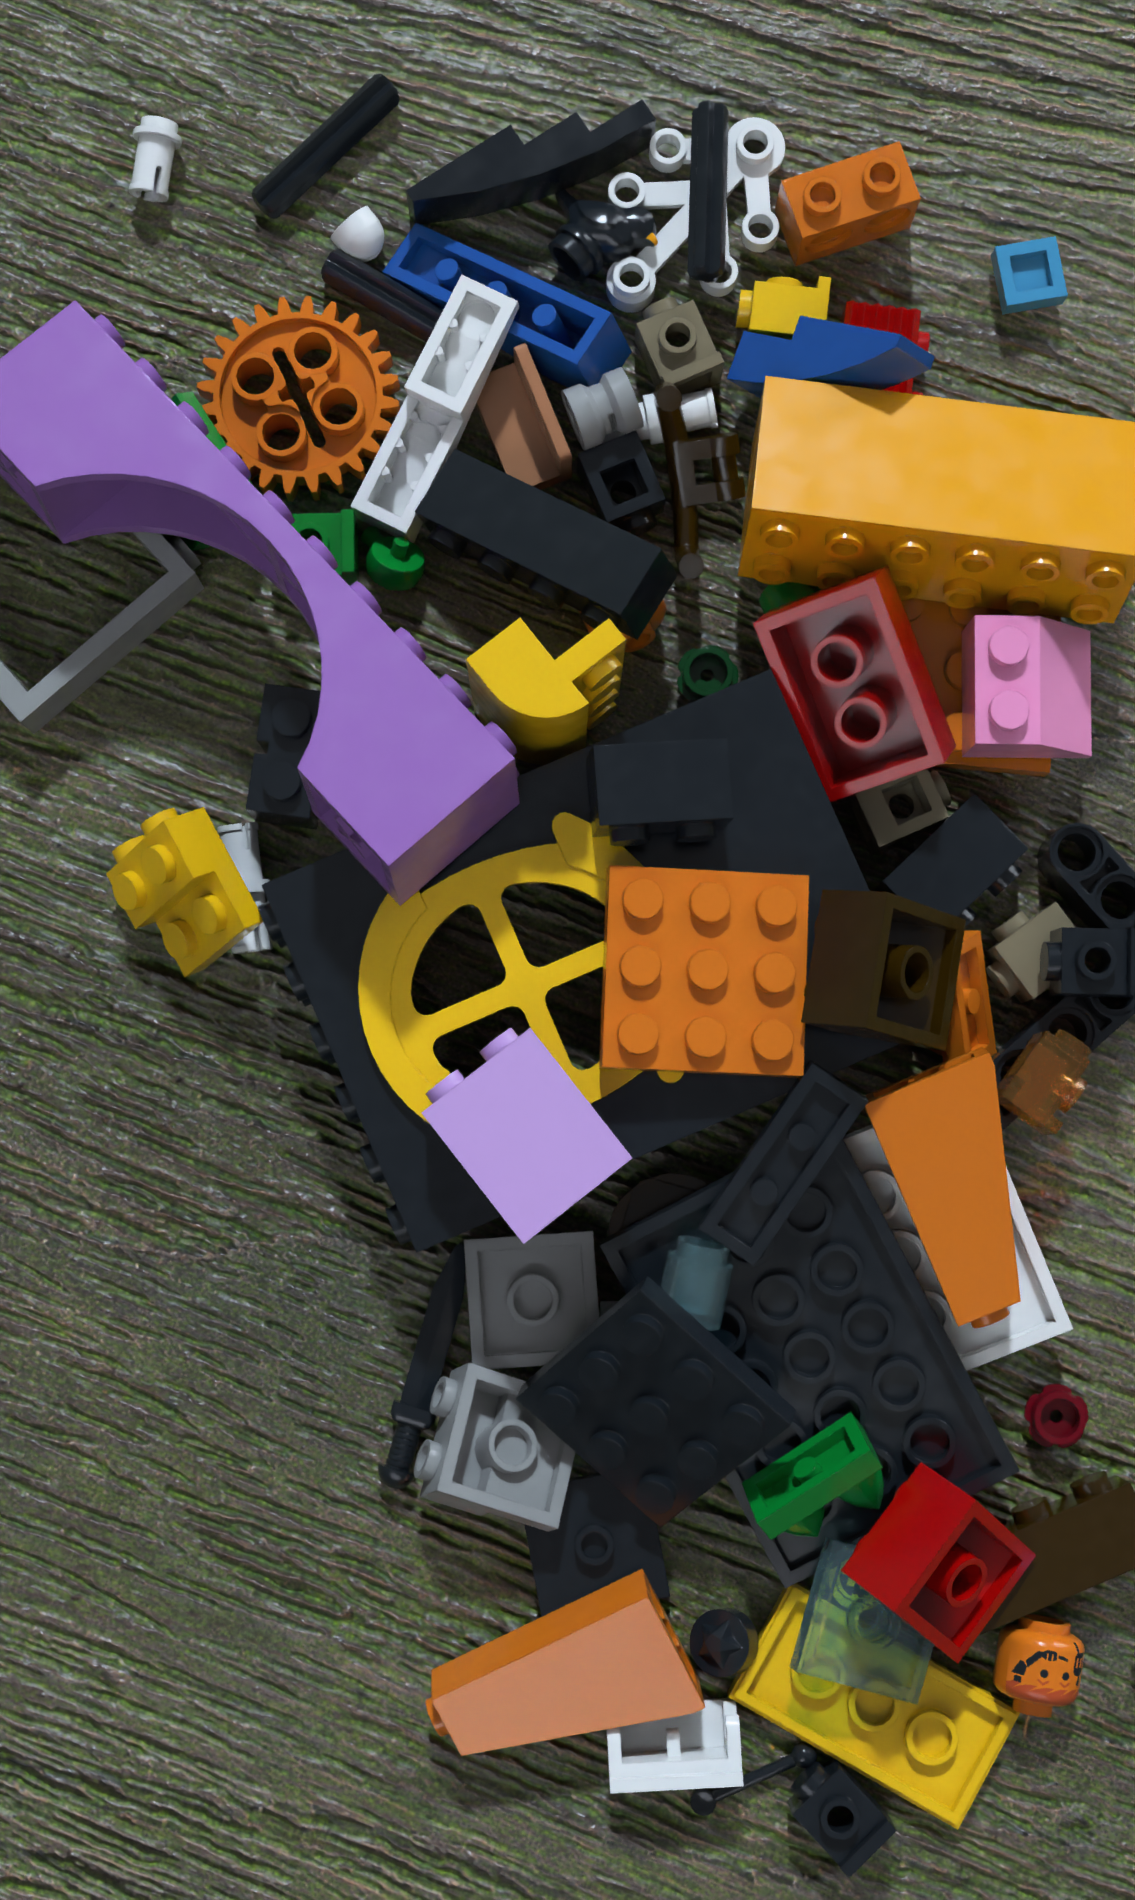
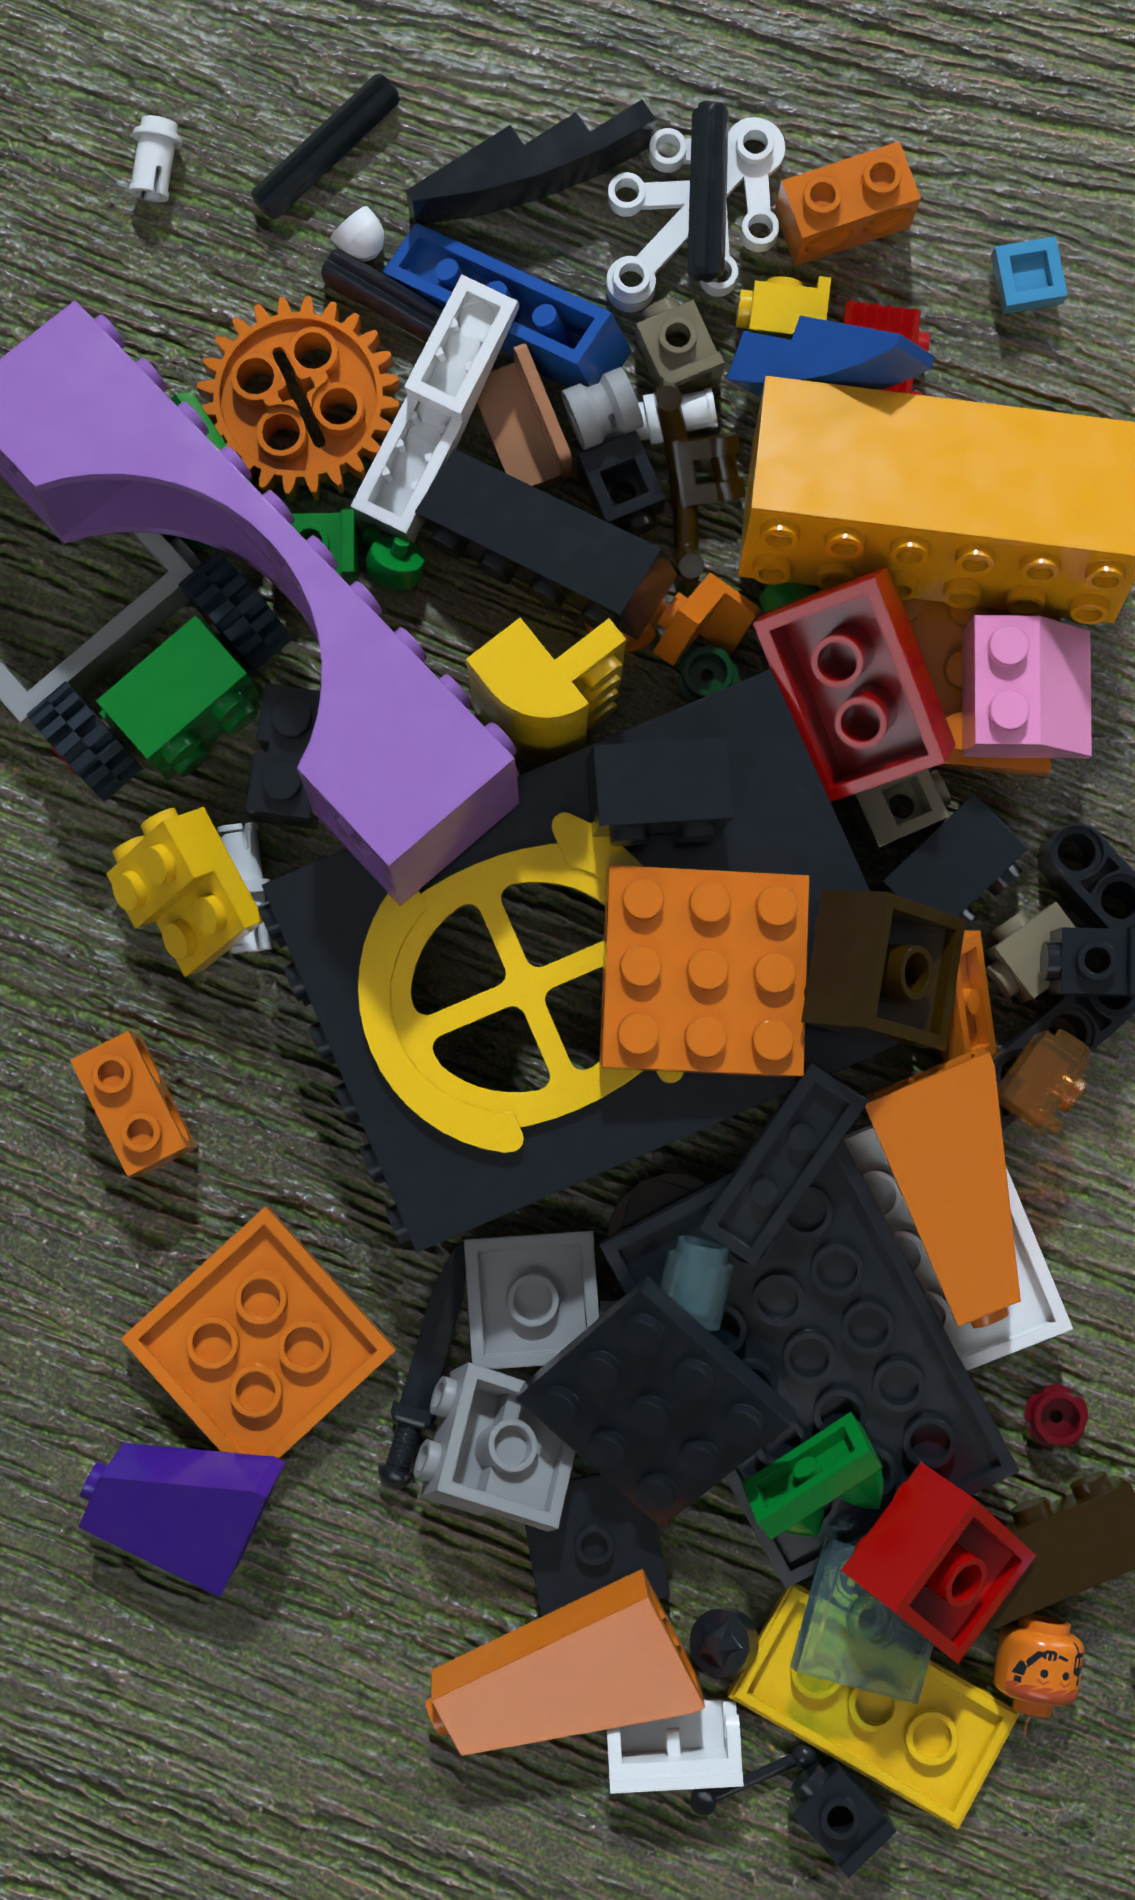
lavender brick [421,1028,632,1244] -> none
black animal [548,188,658,282] -> none
none -> brick [26,551,293,802]
none -> orange brick [70,1030,198,1177]
none -> dark purple slope [79,1443,286,1597]
none -> orange plate [120,1206,397,1459]
none -> orange bracket [653,572,760,666]

